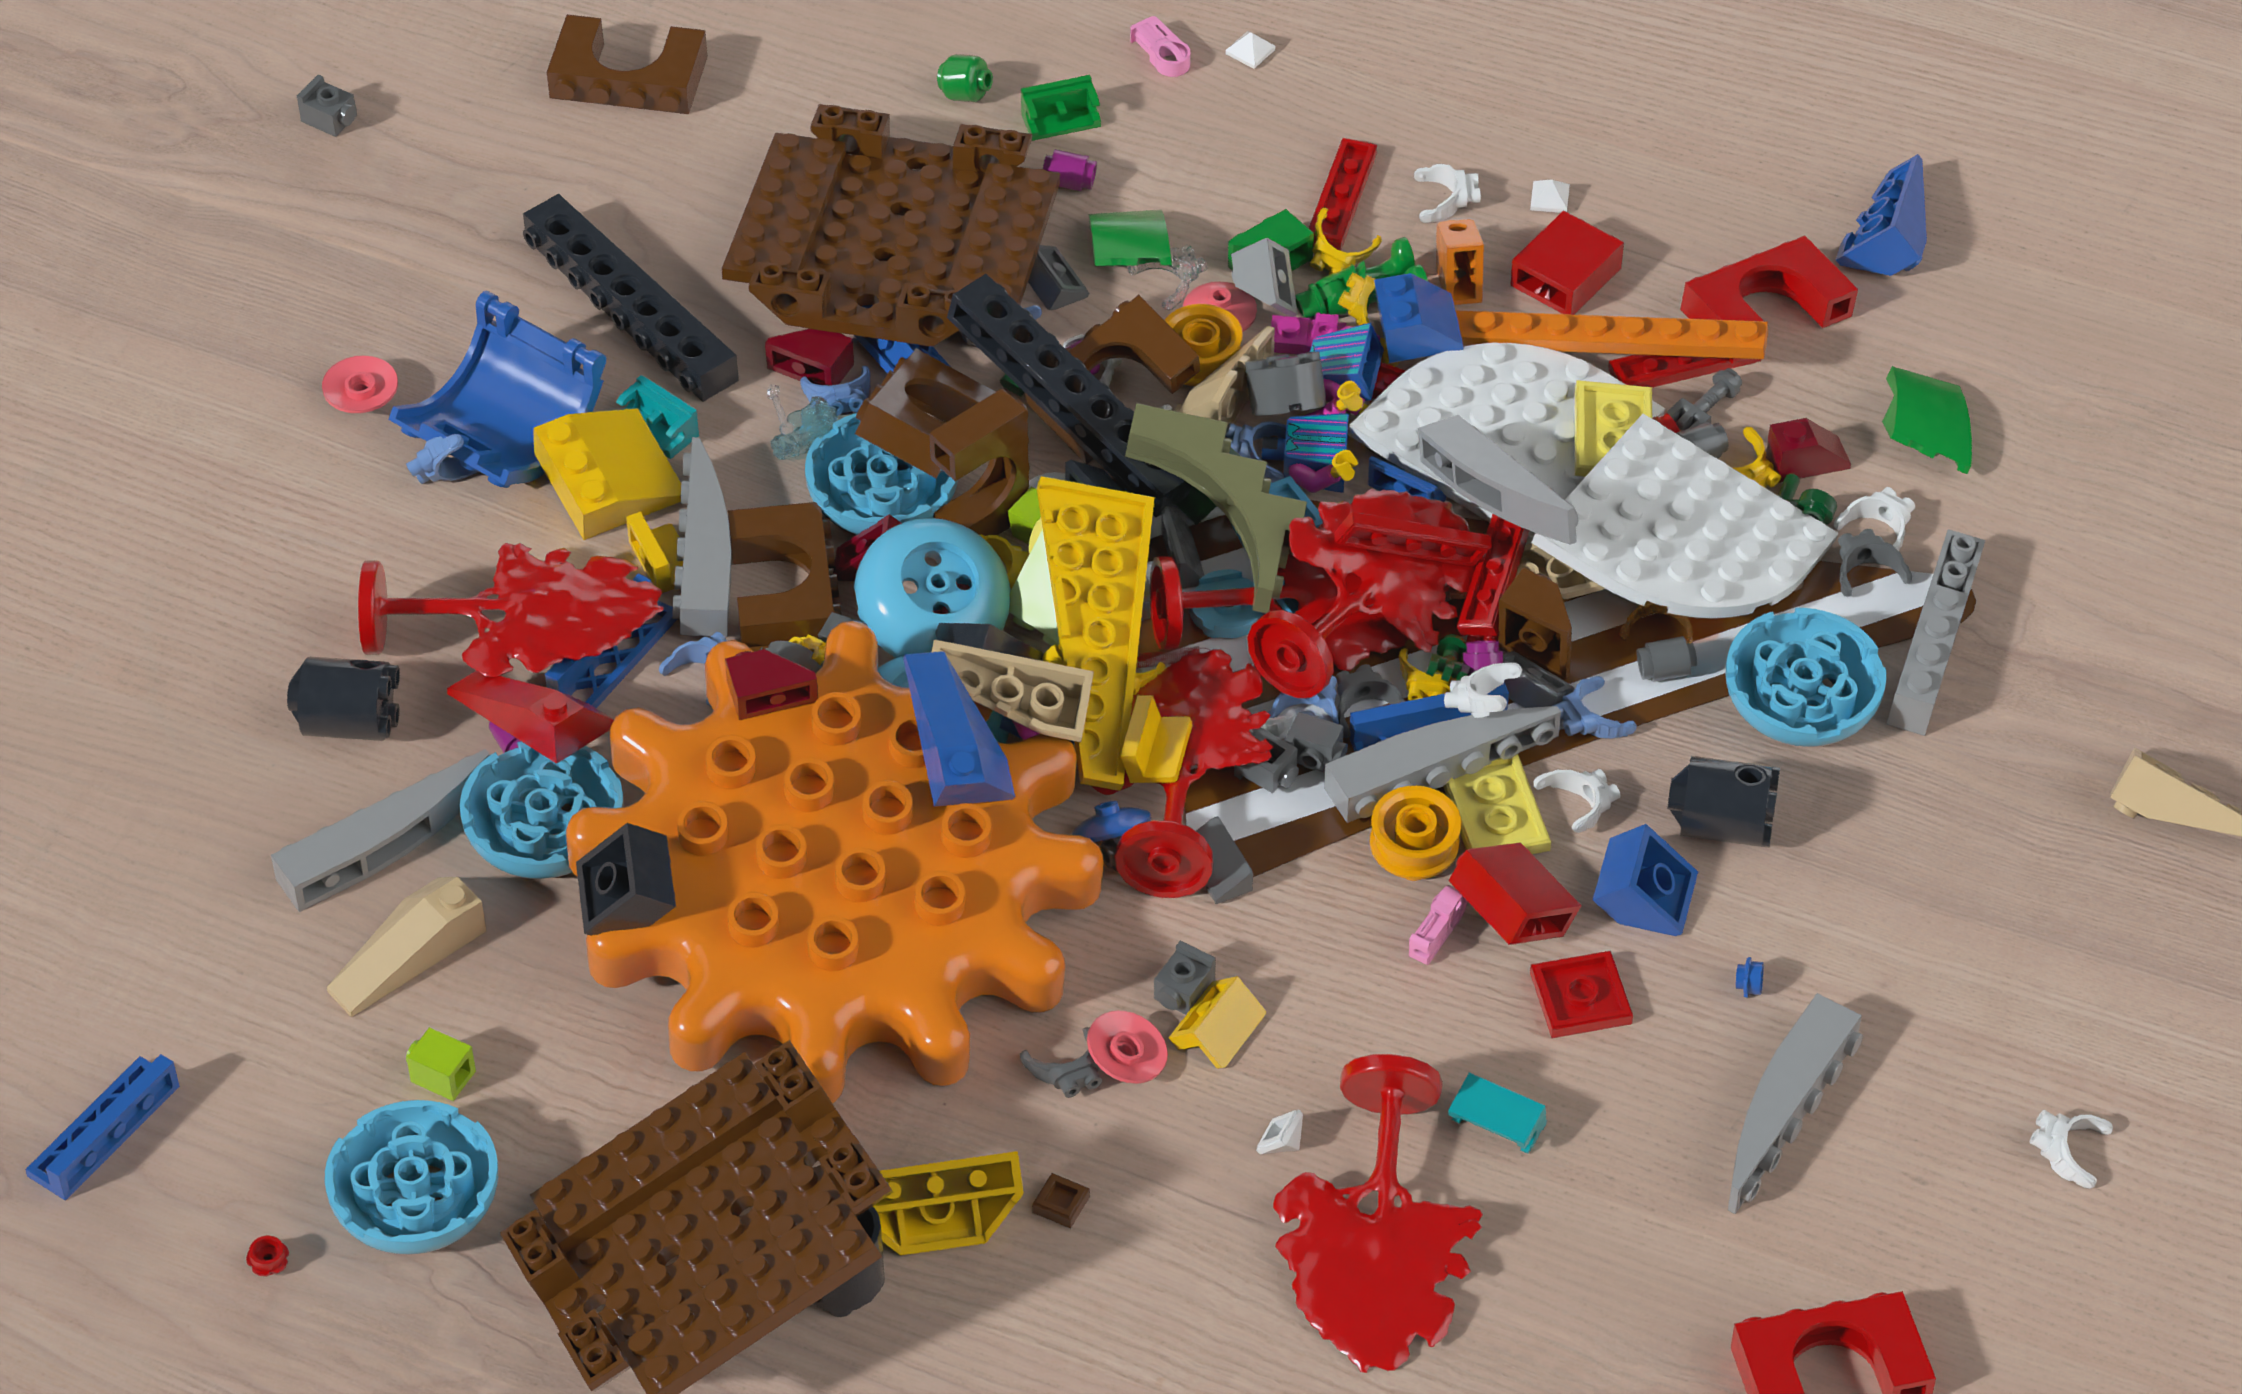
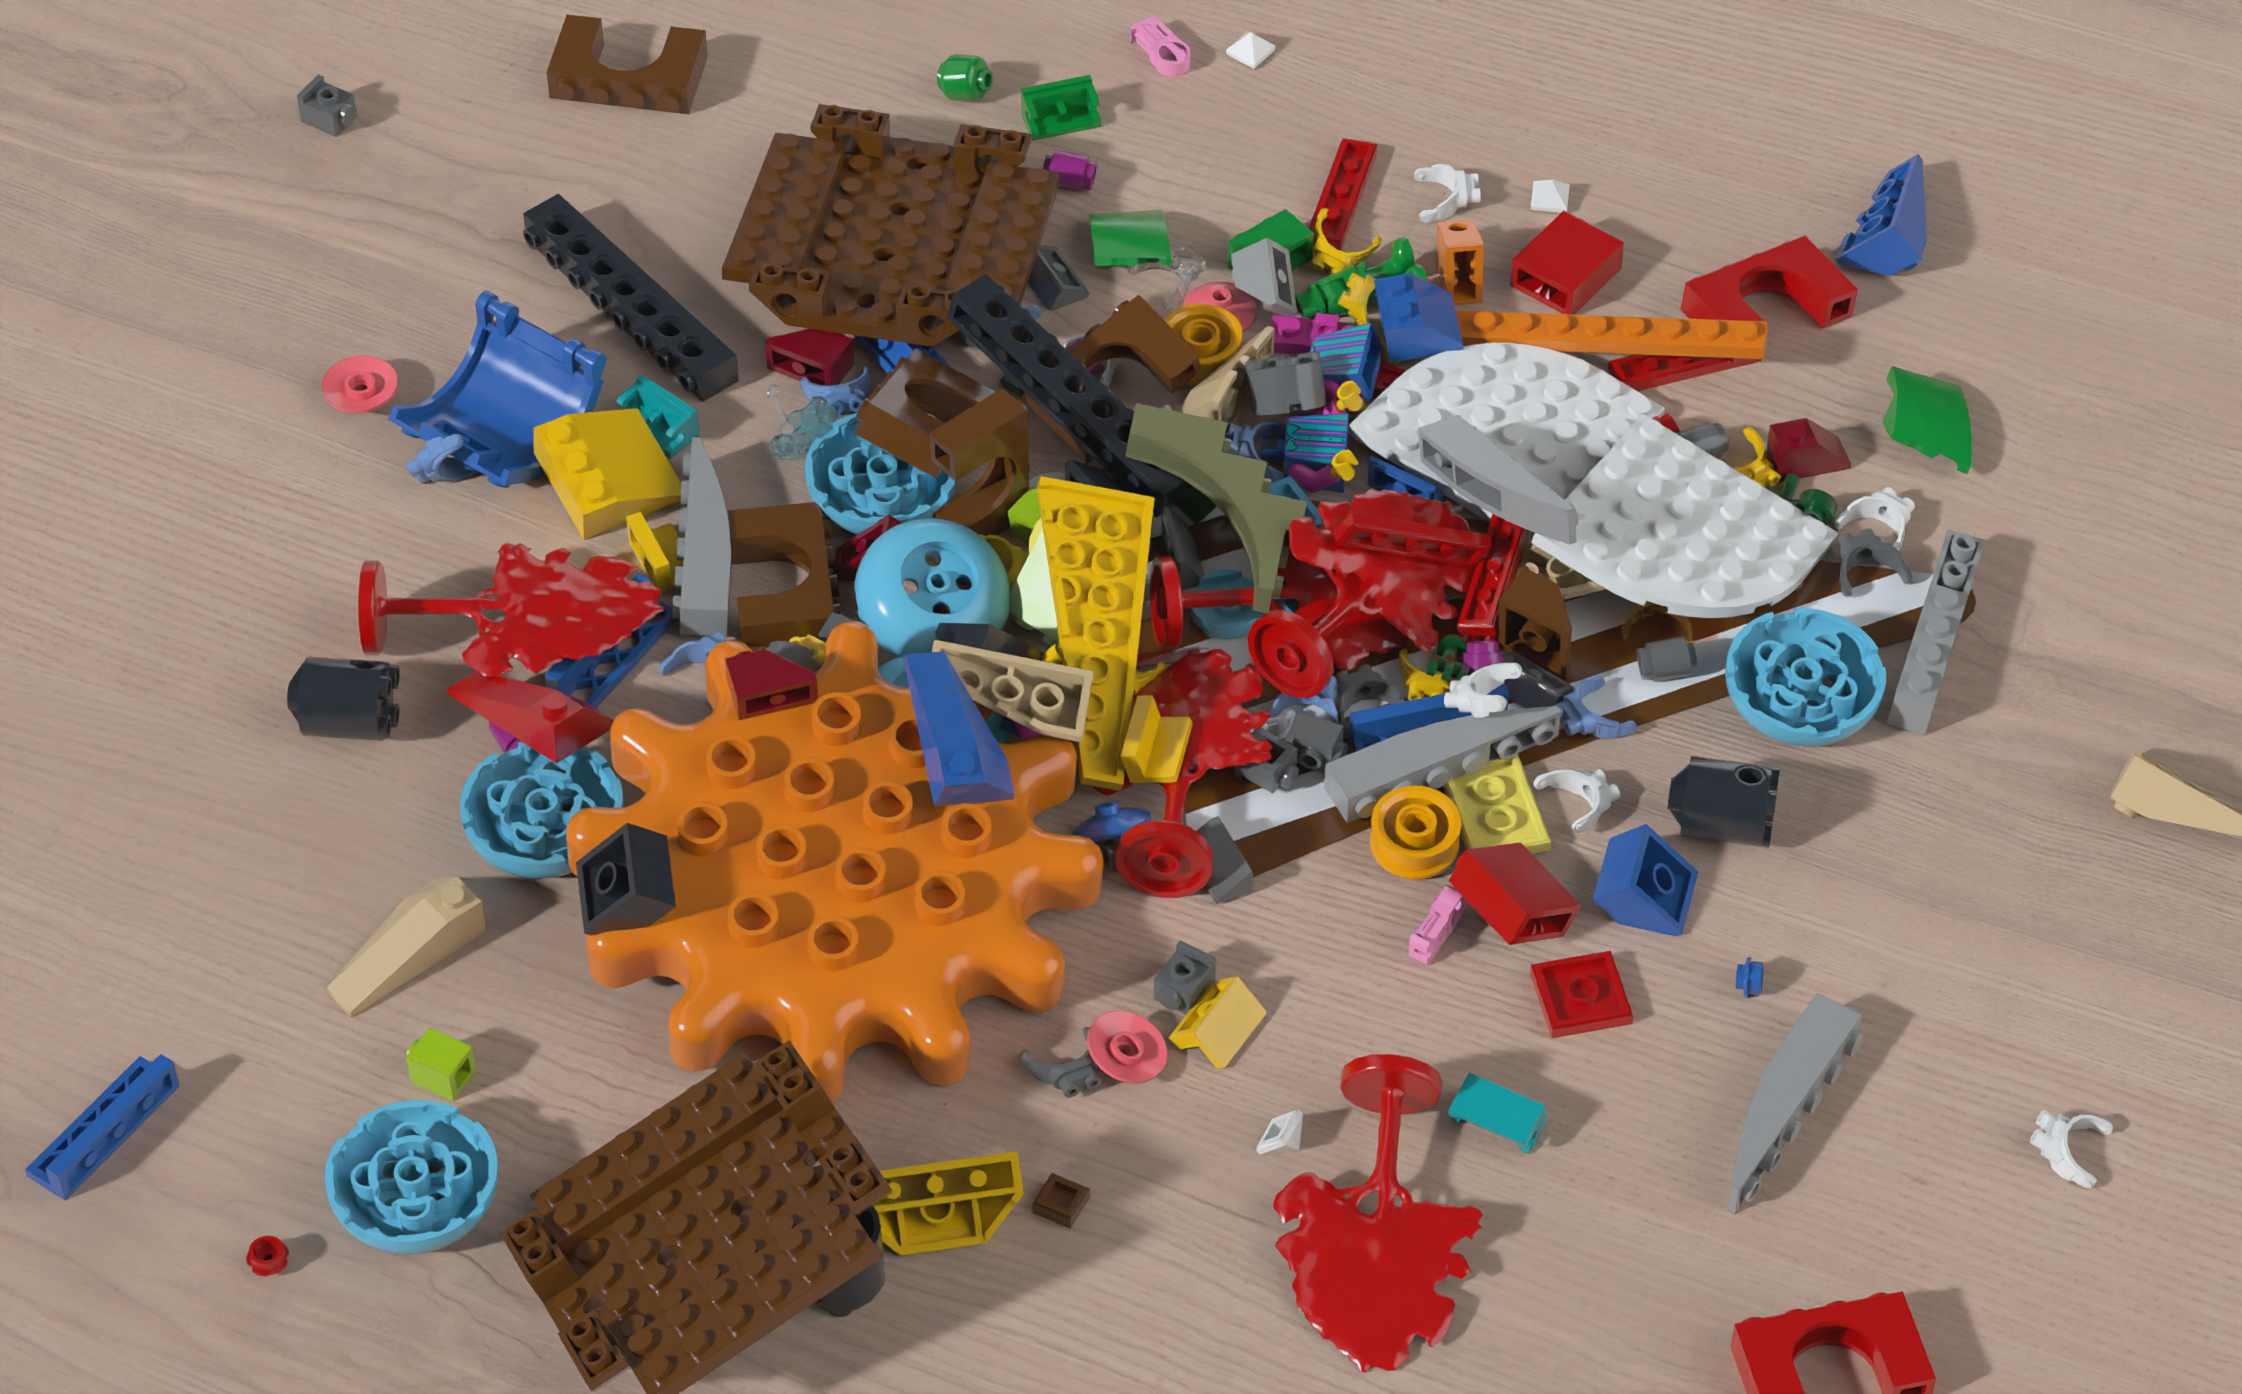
light grey slope [271,749,490,912] -> none
light yellow tile [1575,380,1652,477] -> none
dark grey hinge [1667,368,1742,431] -> none

